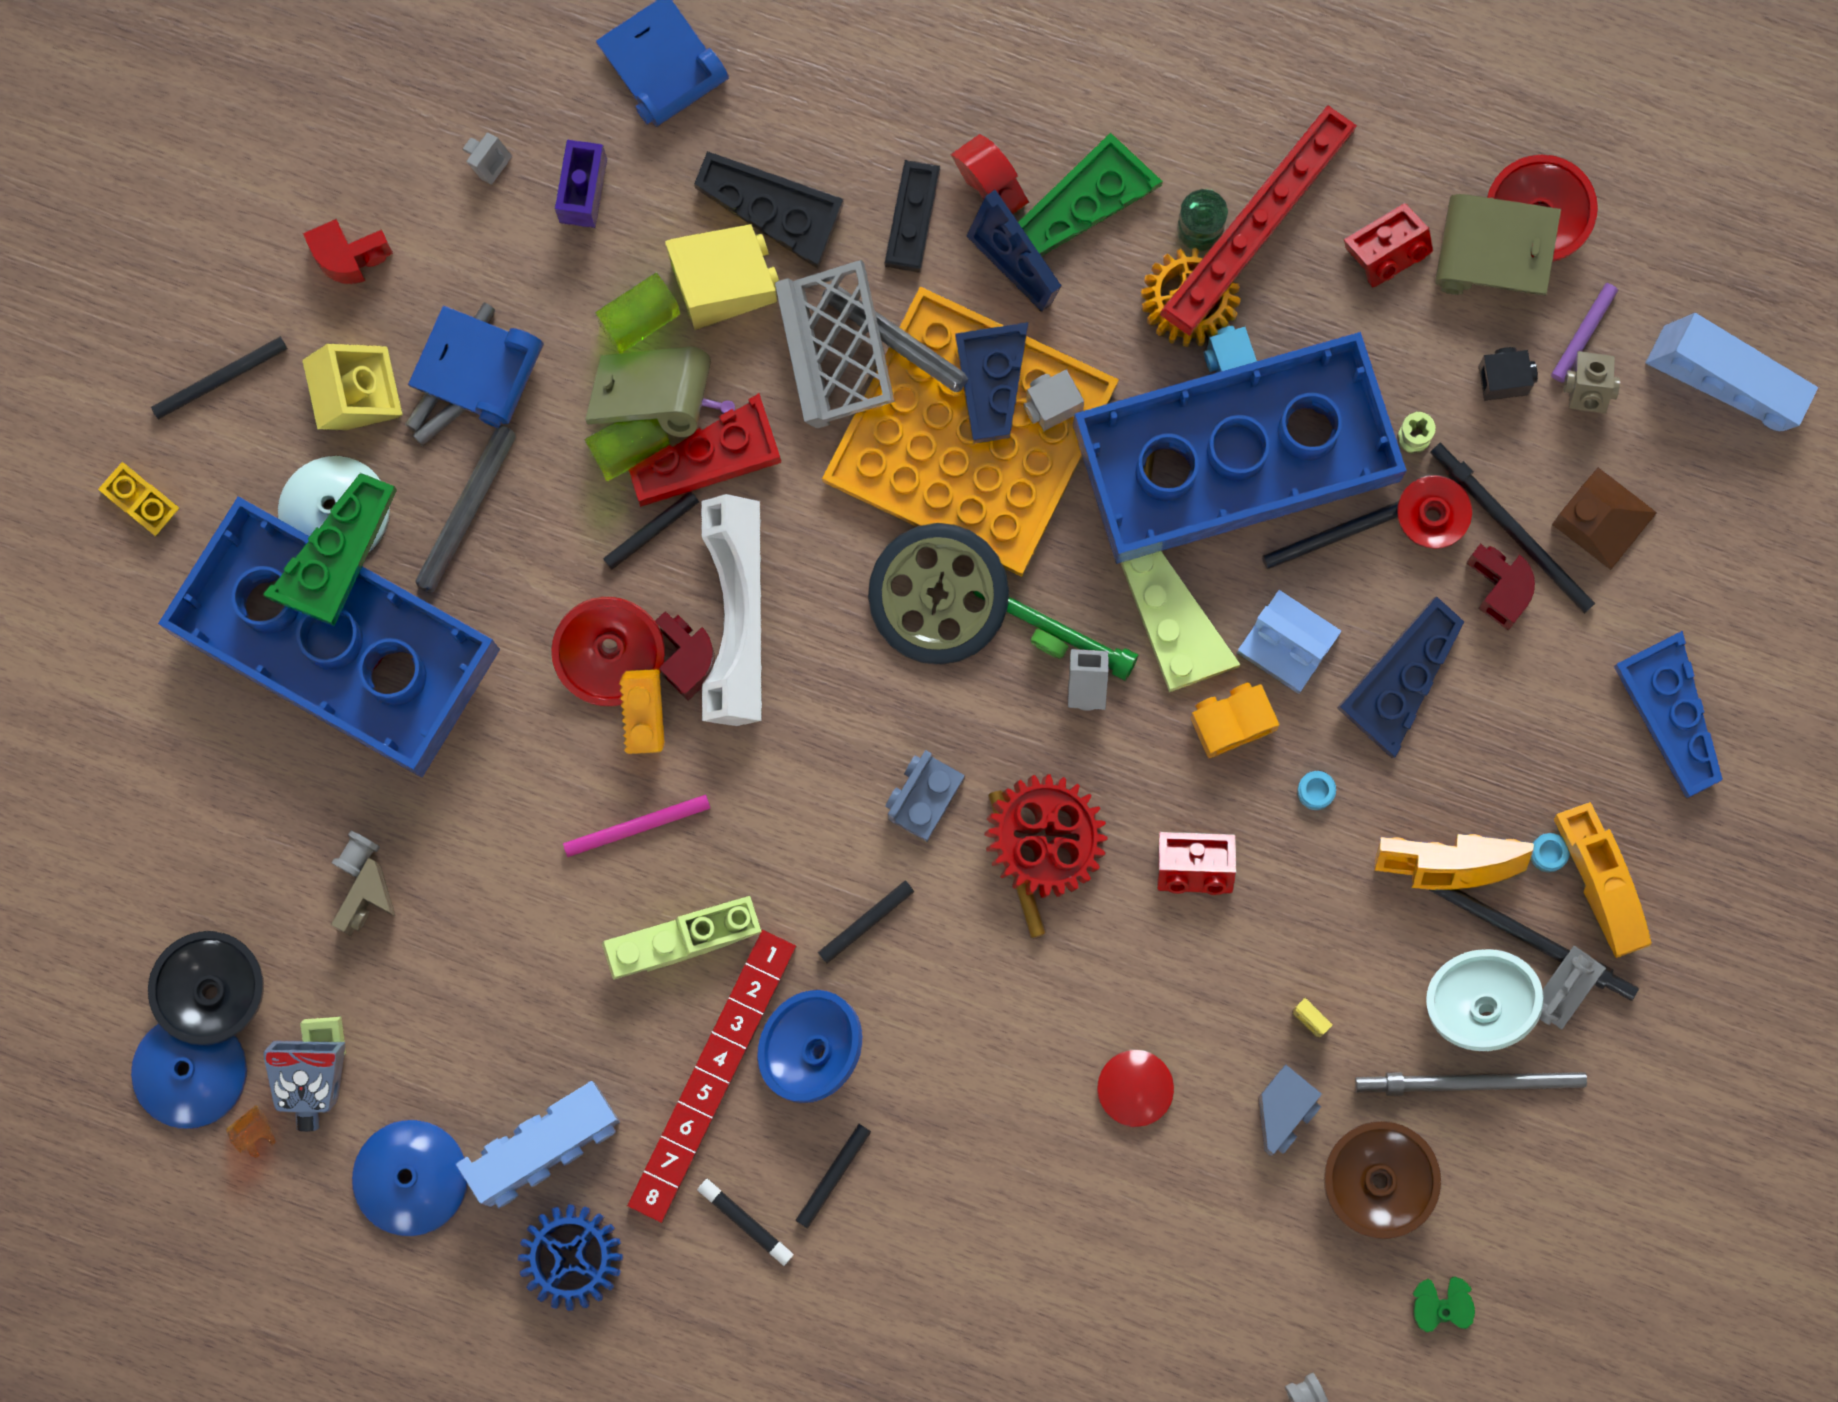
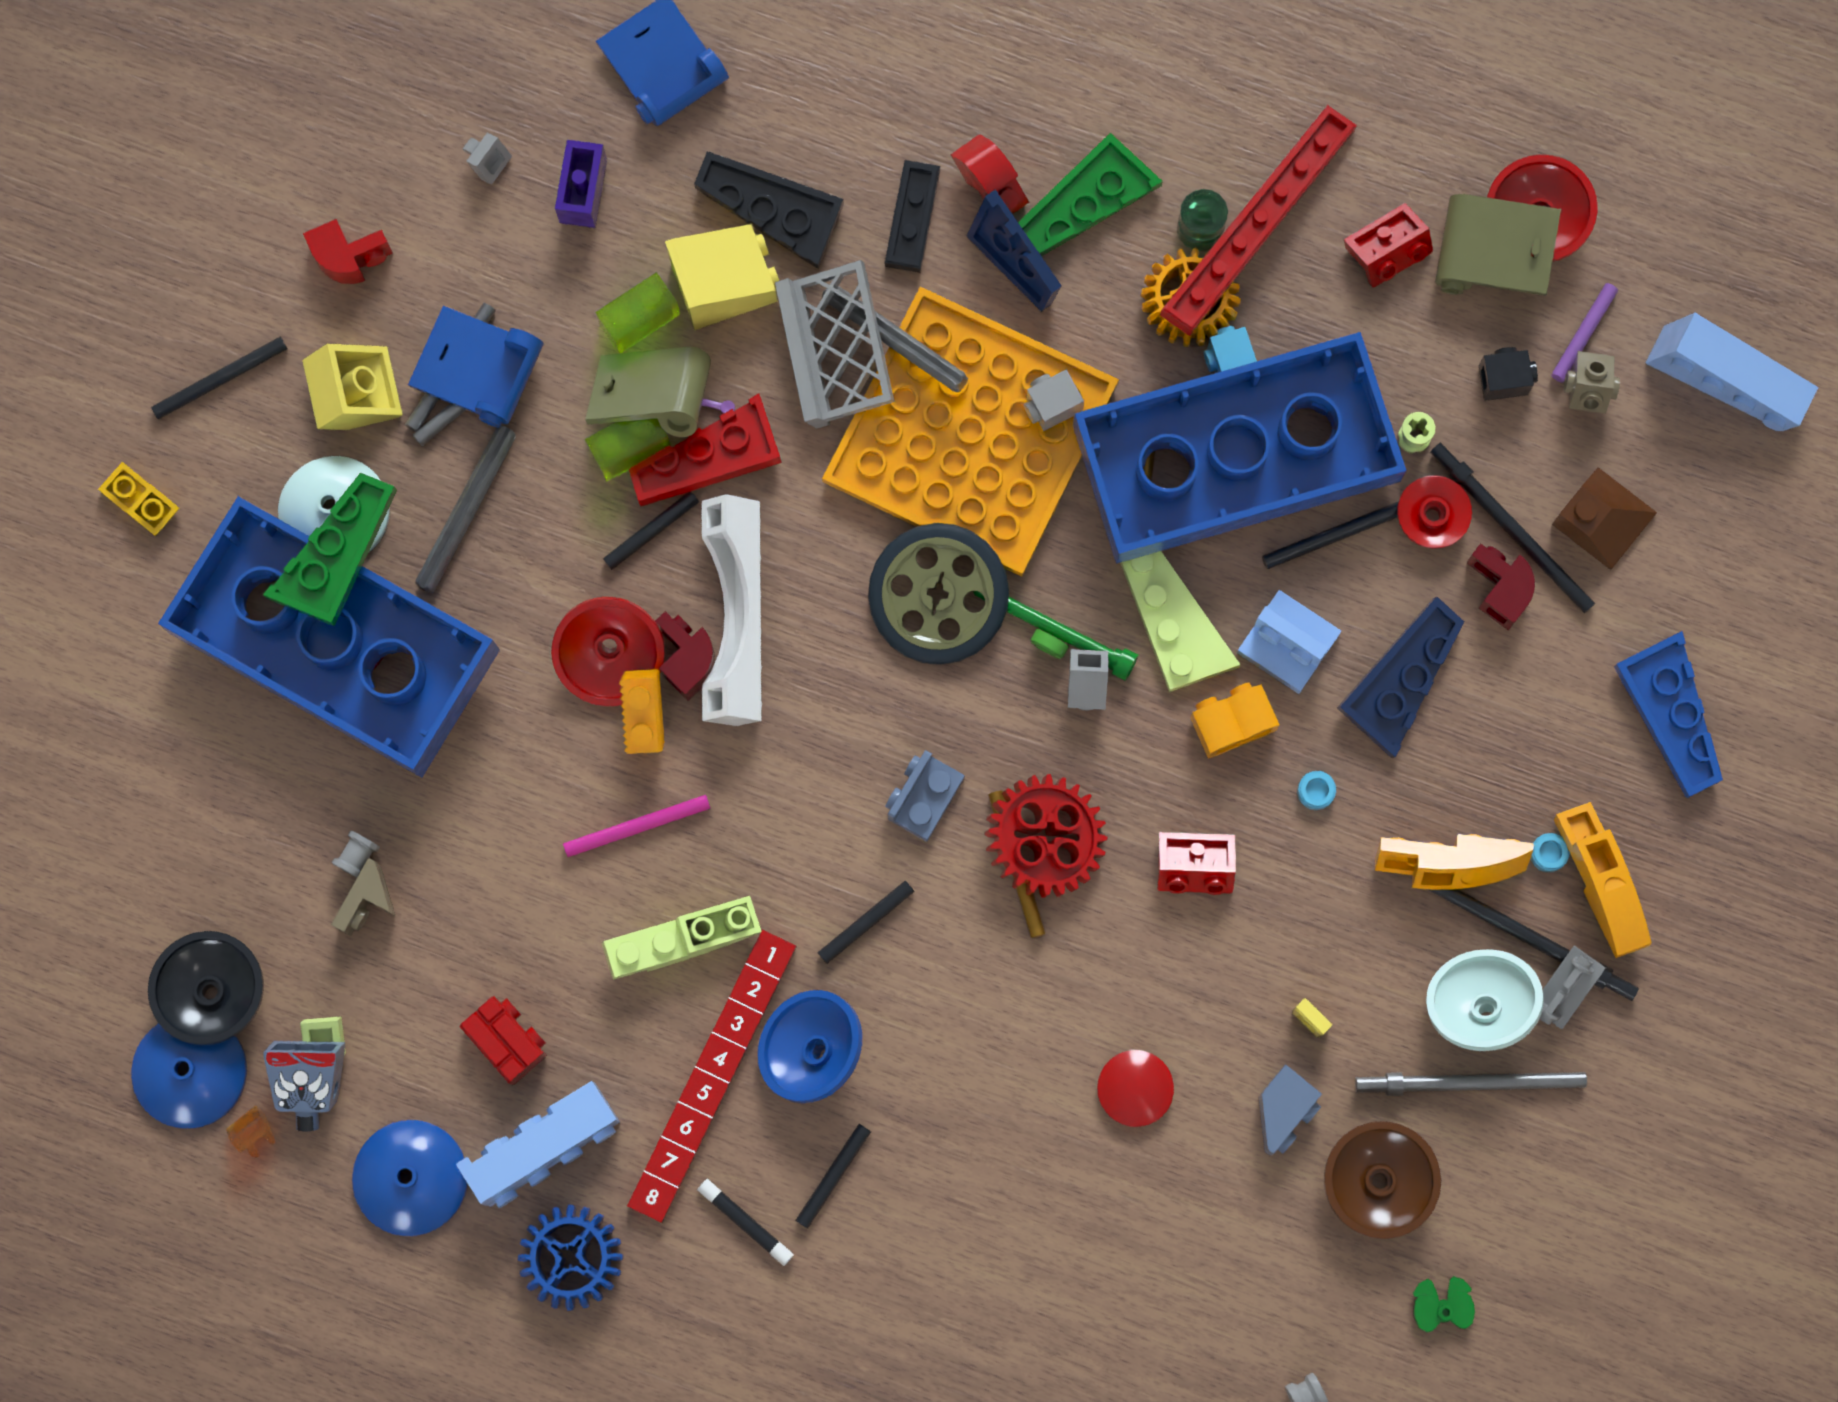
dark blue wing [955,322,1028,444] -> none
none -> red brick [459,996,547,1086]

